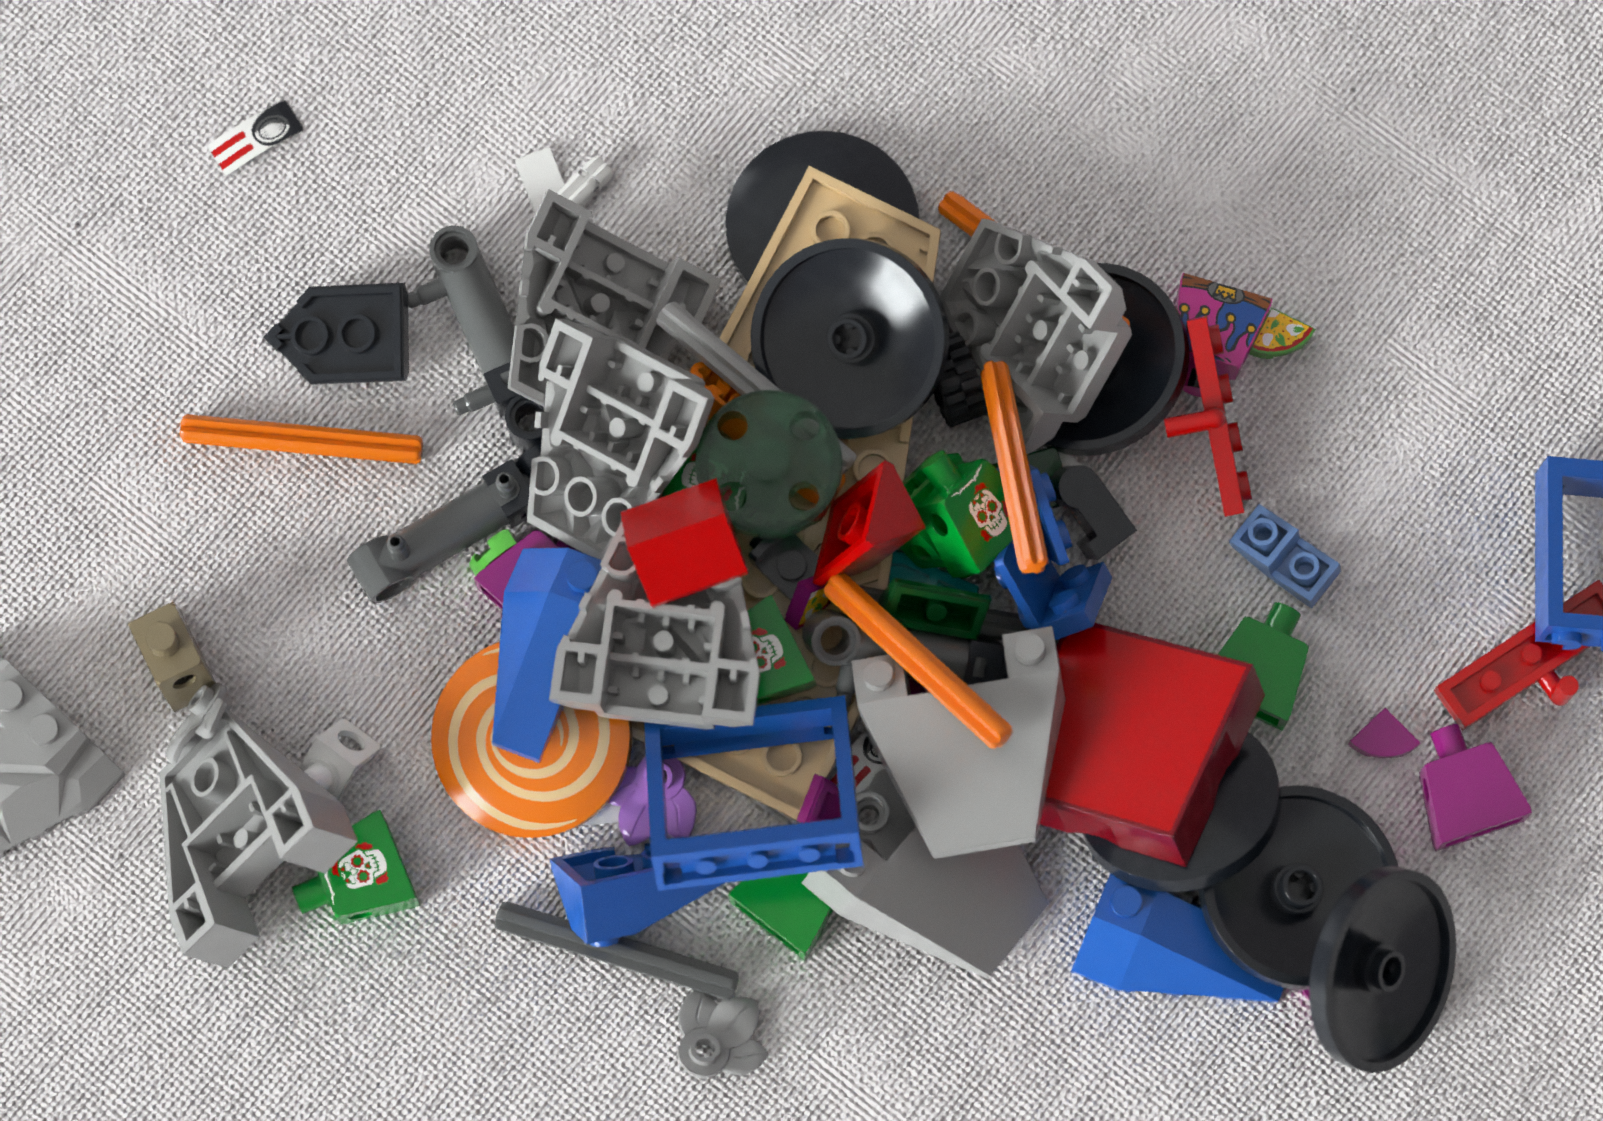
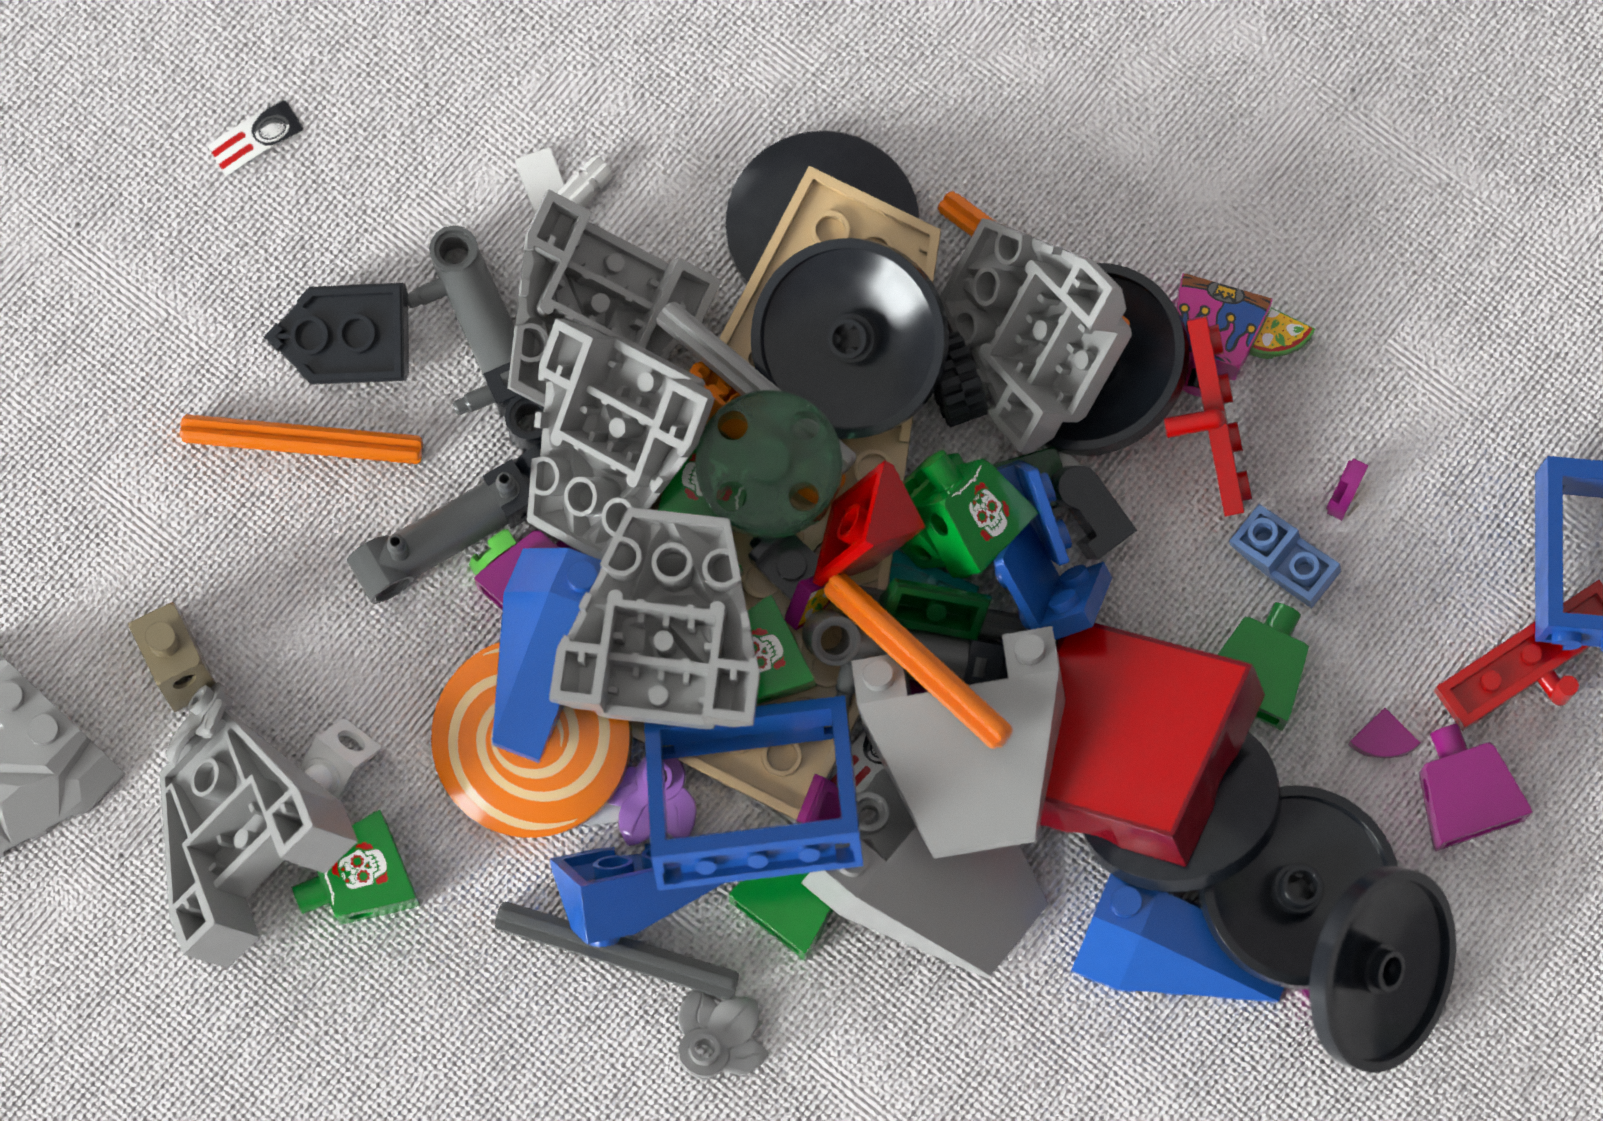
red slope [620,478,749,608] -> none
orange axle [980,360,1048,574] -> none
none -> magenta tile [1326,458,1369,521]

